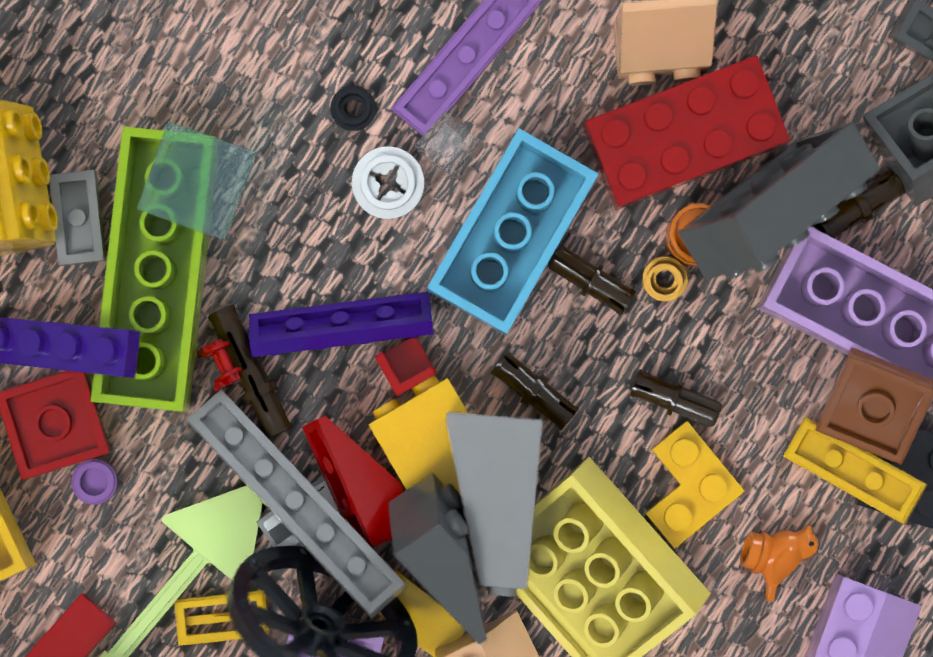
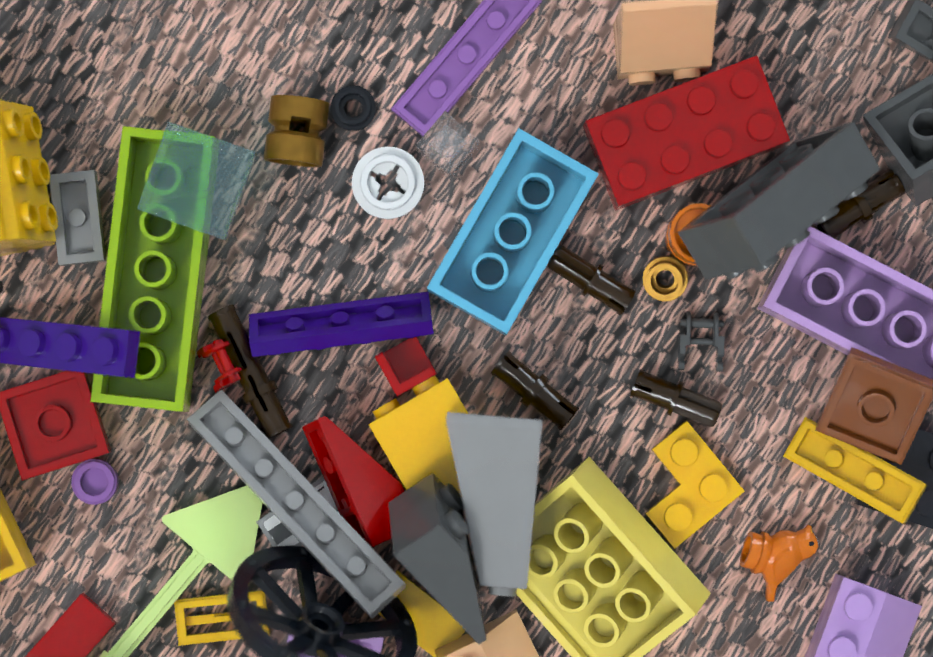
none -> pearl gold wheel [264,95,329,168]
none -> dark grey piece [677,311,725,372]

